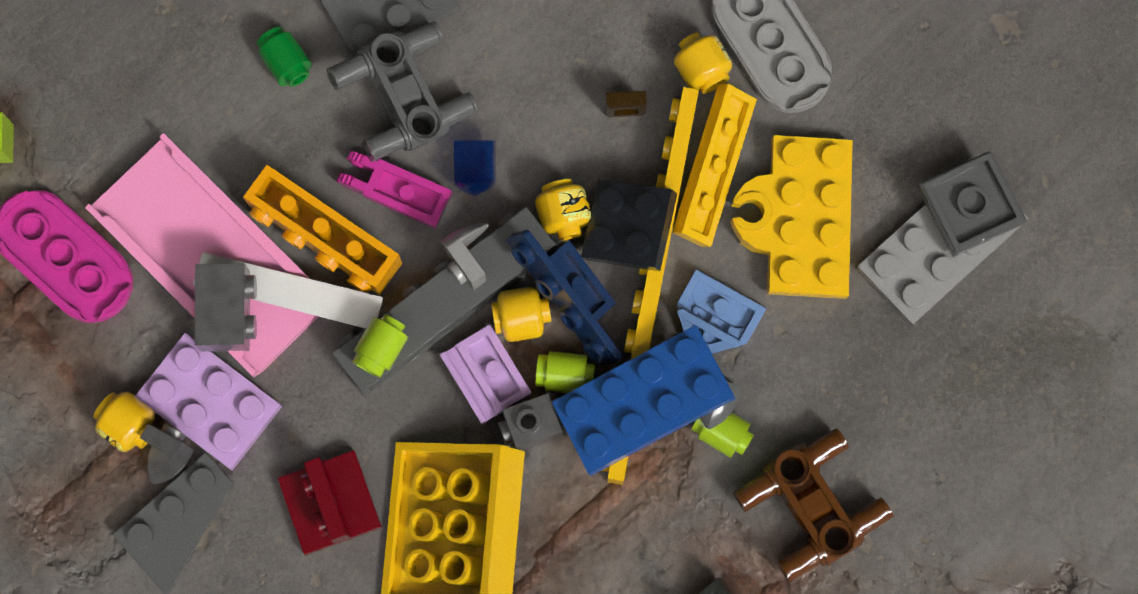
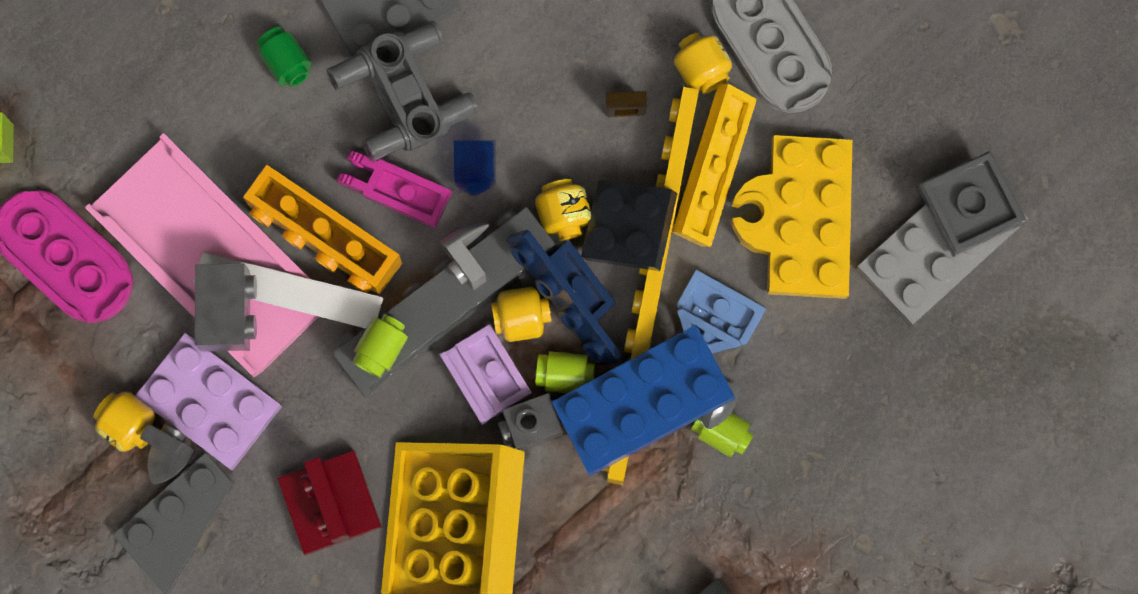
reddish brown piece [733,428,894,582] -> none

